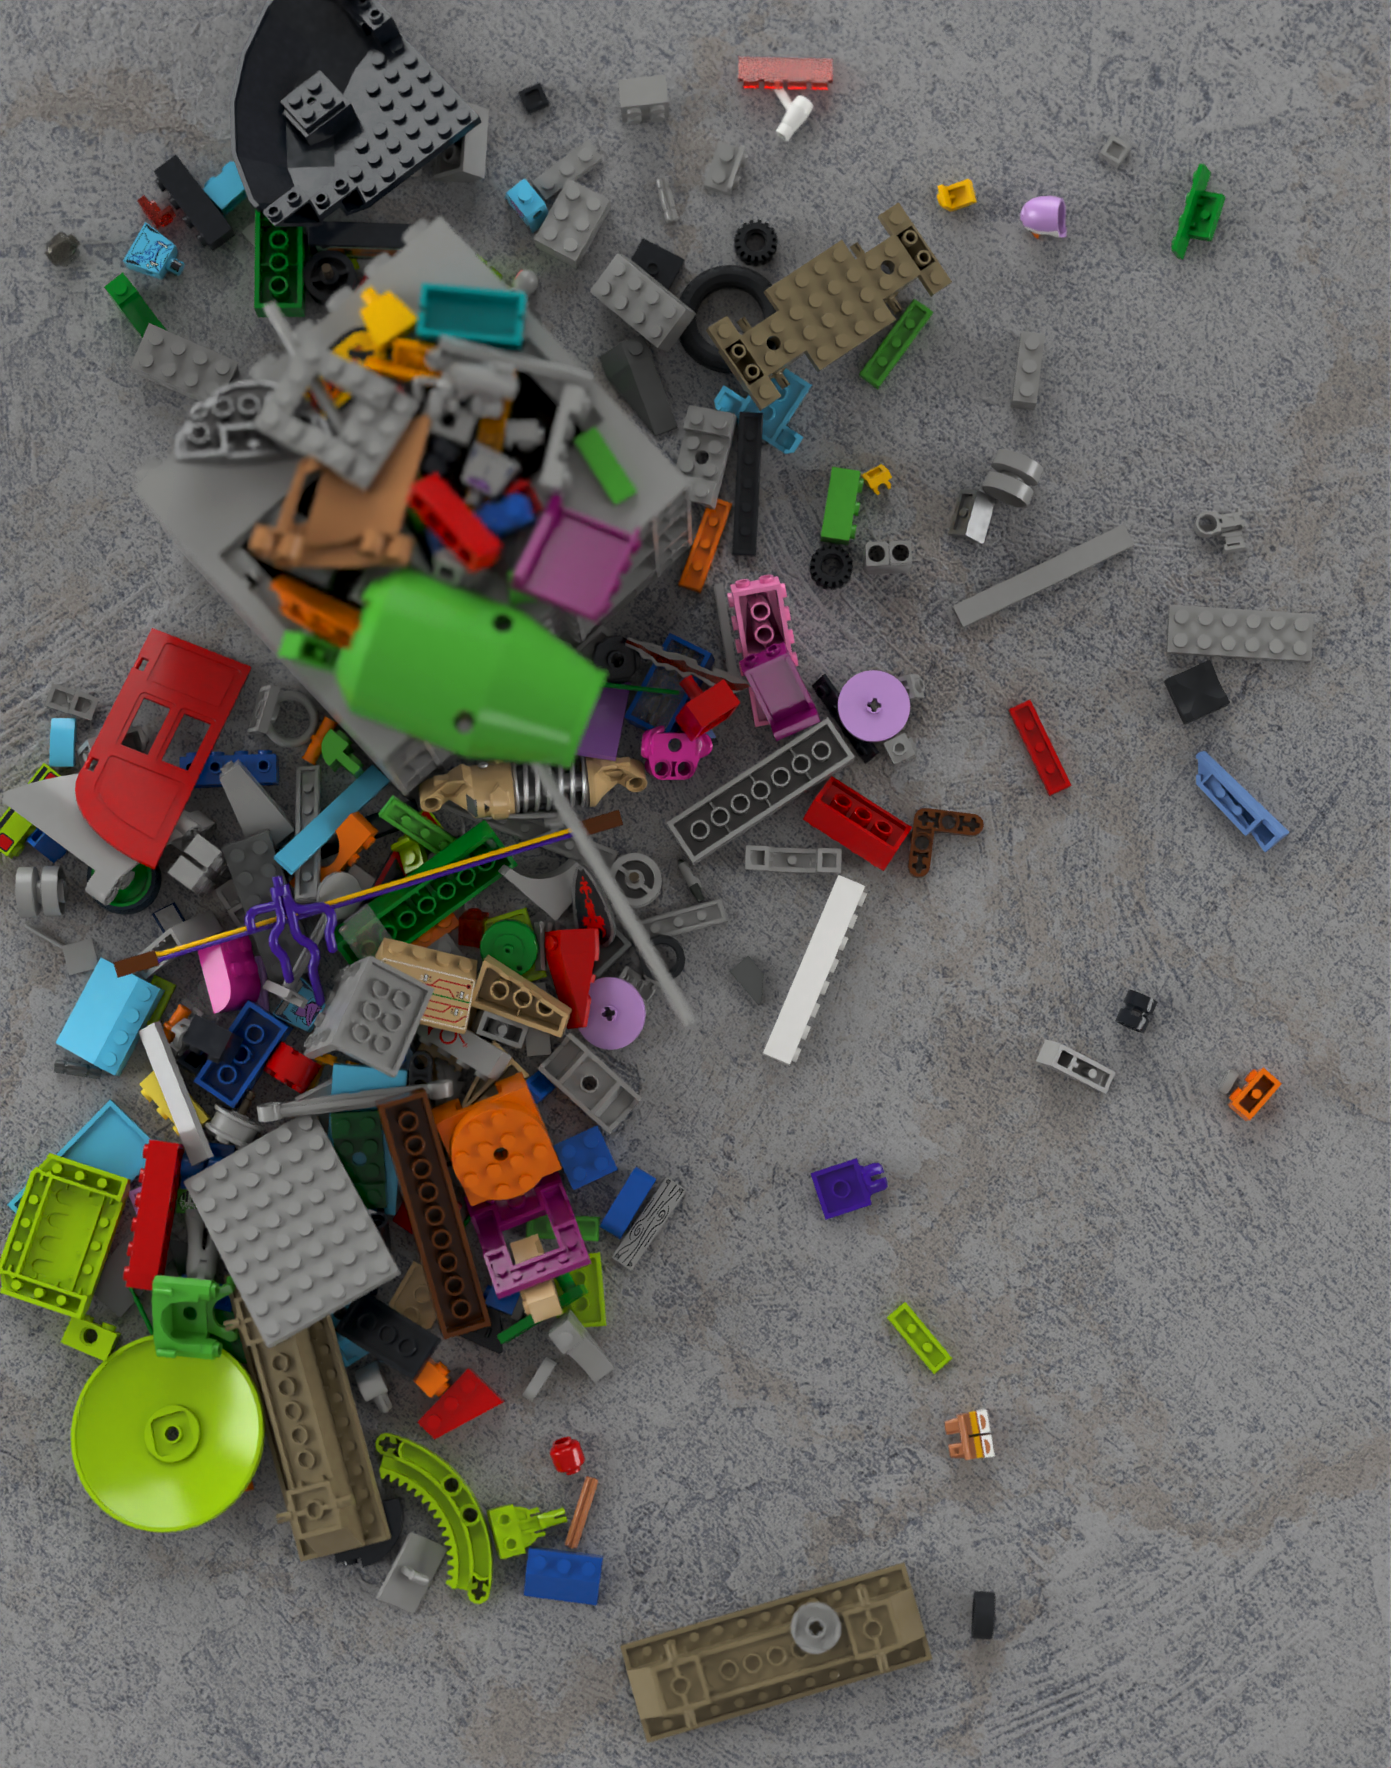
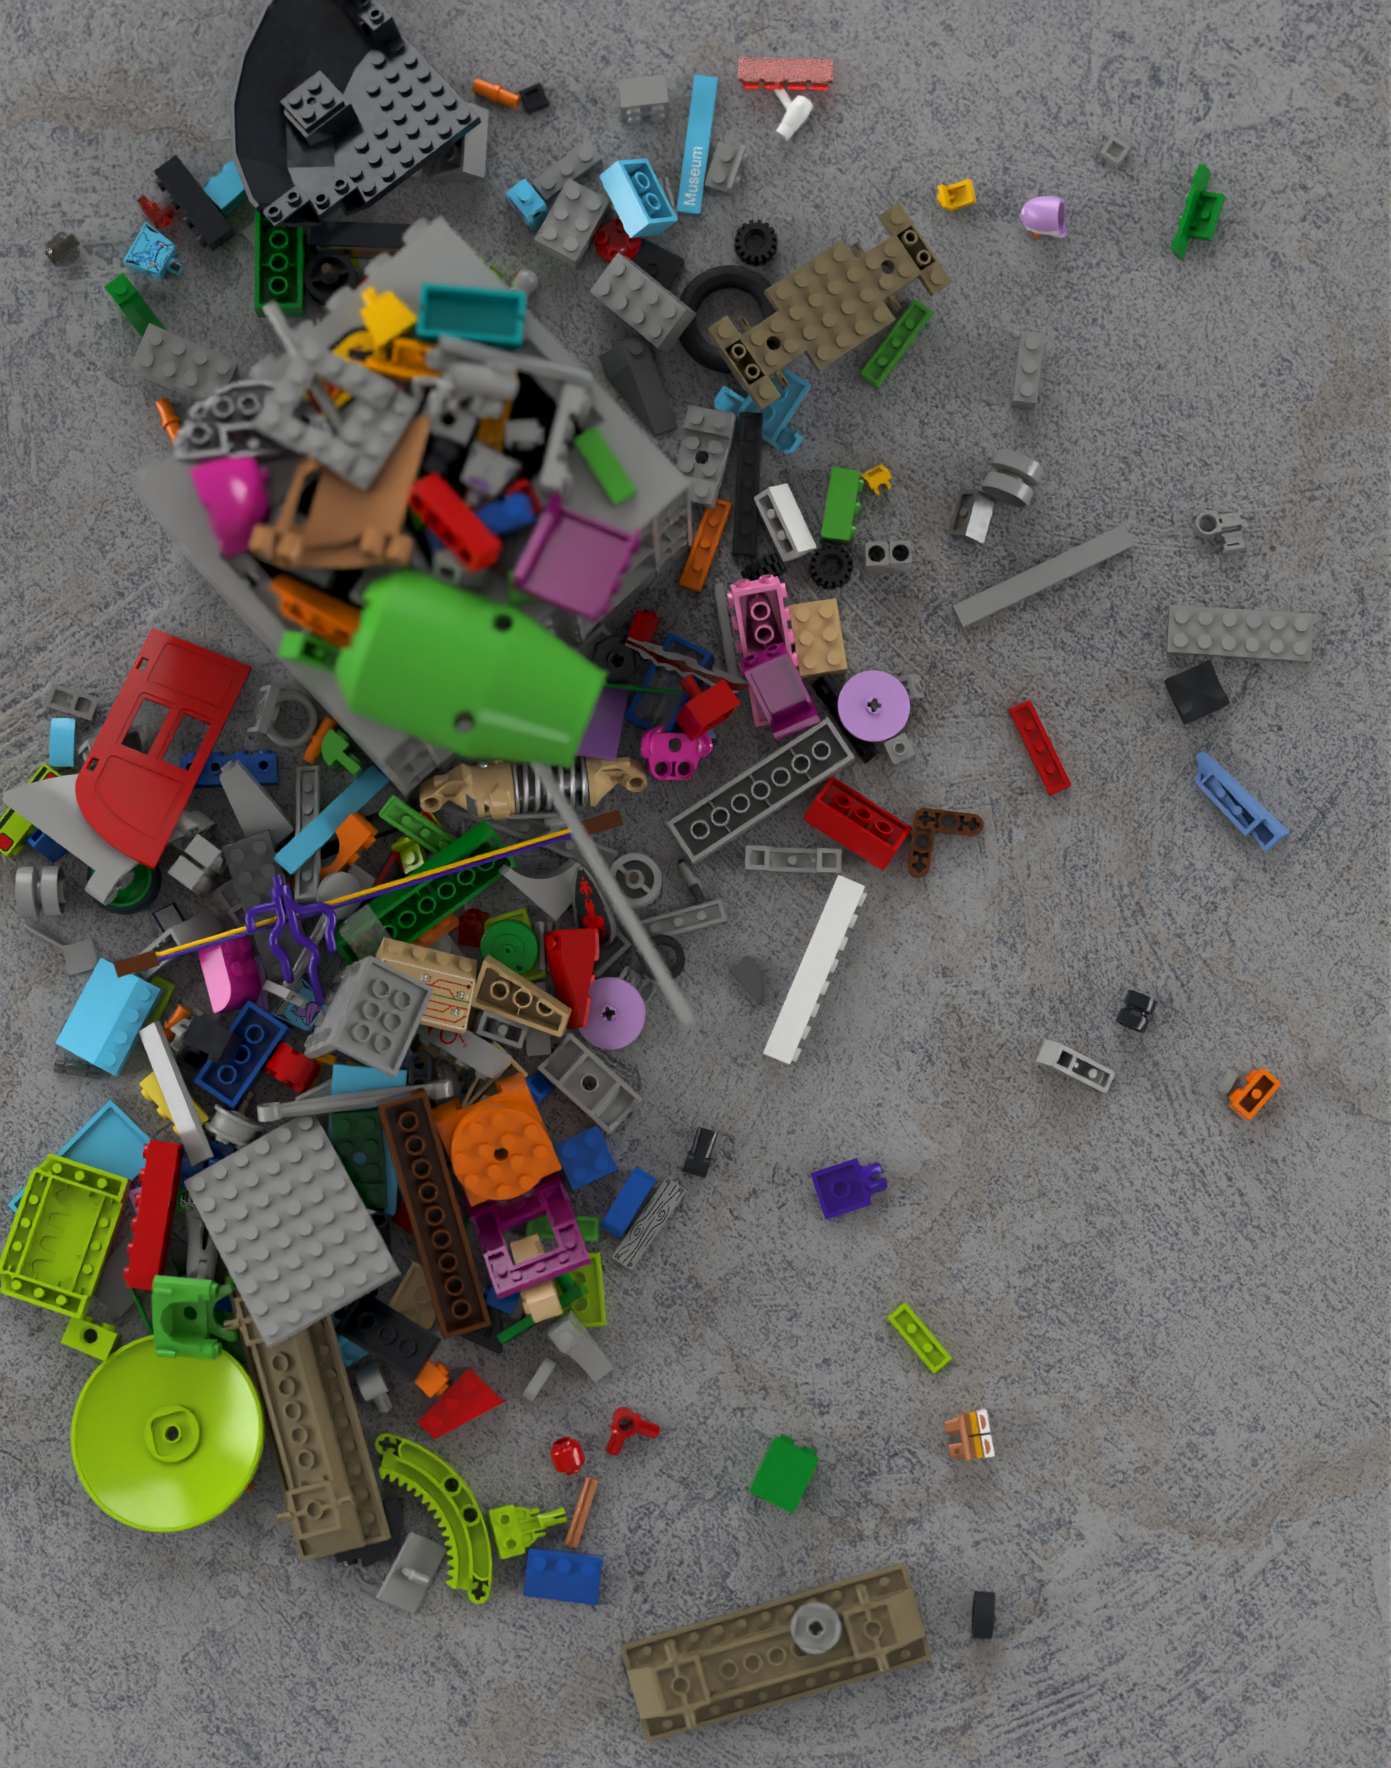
none -> orange pin [155,398,182,447]
none -> dark pink brick [190,457,271,559]
none -> orange pin [472,78,521,110]
none -> red dish [594,217,642,263]
none -> medium azure brick [599,158,678,238]
none -> red axle [605,1407,660,1456]
none -> red brick [627,609,660,647]
none -> medium azure tile [676,75,718,216]
none -> black piece [682,1127,718,1179]
none -> black tyre [740,552,787,581]
none -> green slope [748,1433,819,1514]
none -> white brick [754,483,817,562]
none -> tan brick [789,598,847,680]

